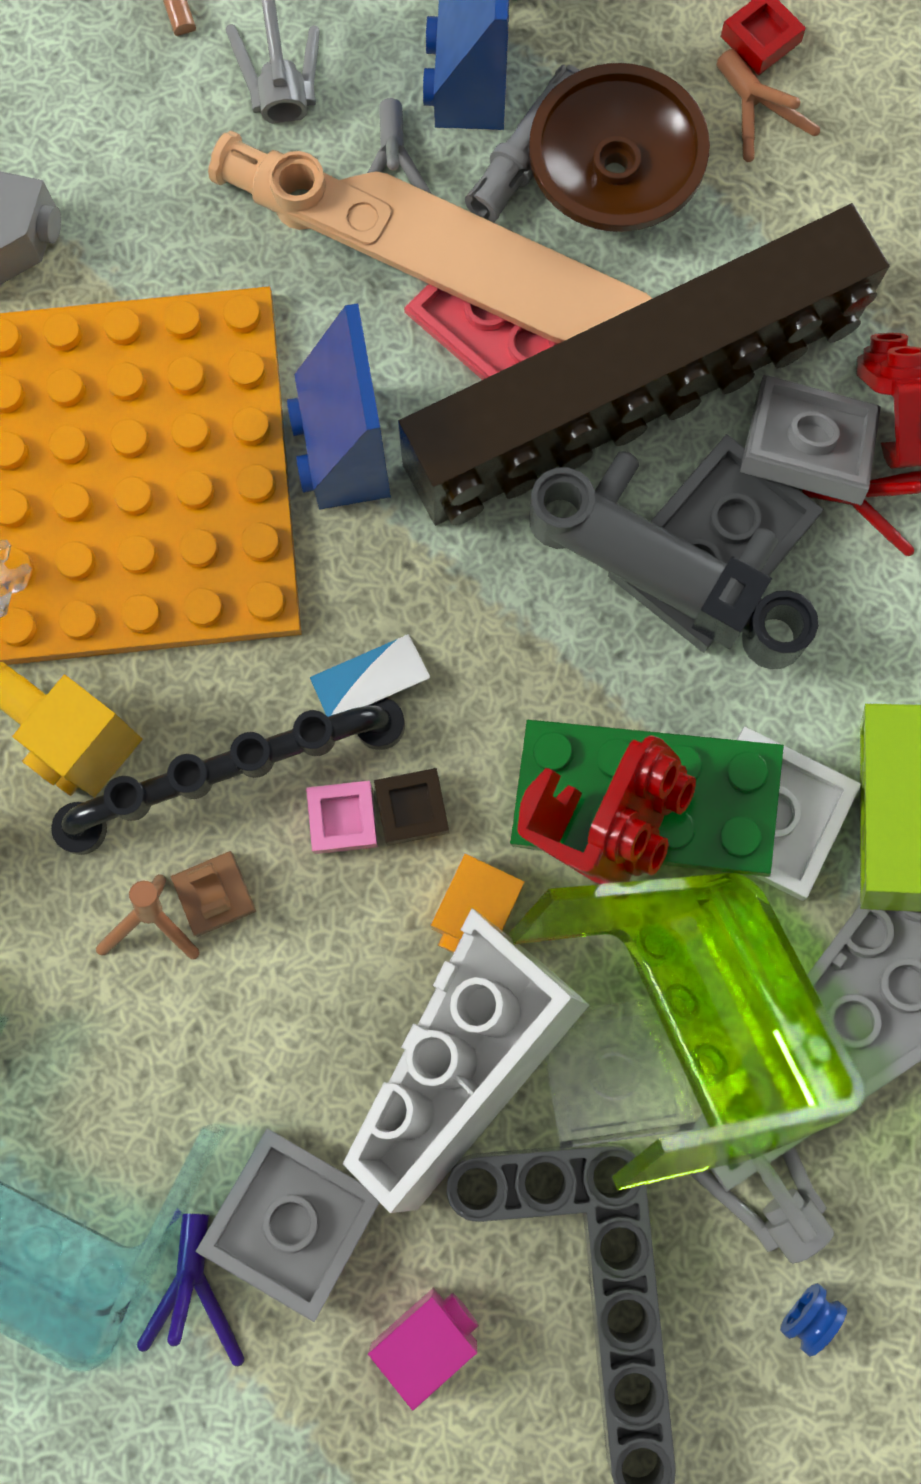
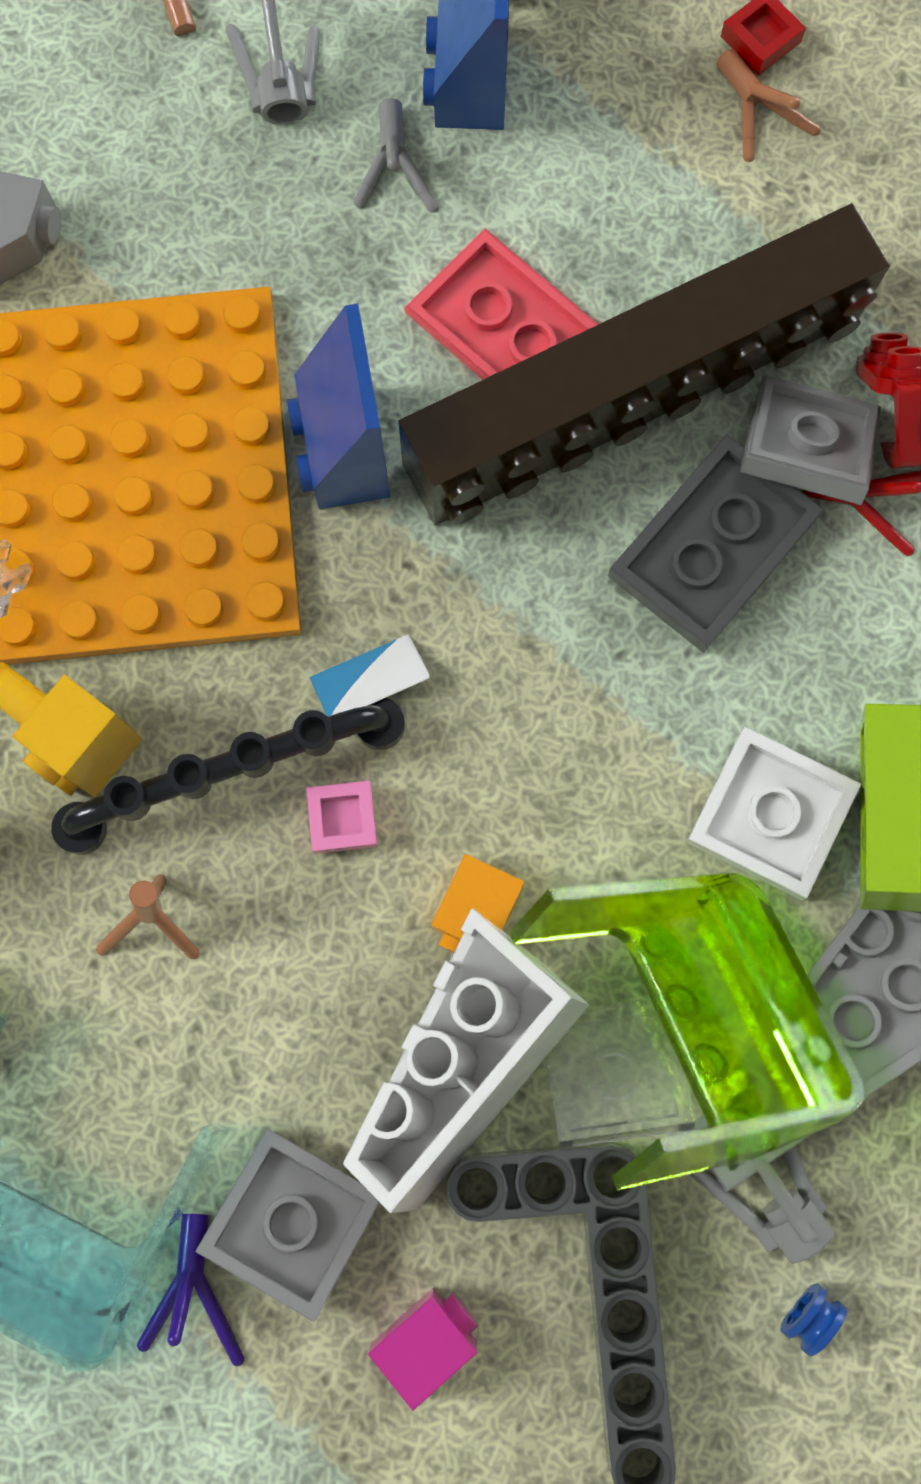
medium nougat tile [170,851,257,937] -> none
light nougat piece [208,130,653,344] -> none
dark brown plate [374,768,450,846] -> none
light grey pin [465,65,580,223] -> none
green plate [510,719,784,877] -> none
red piece [517,735,696,893] -> none
reddish brown dish [529,63,710,232] -> none
dark grey piece [529,451,819,669] -> none

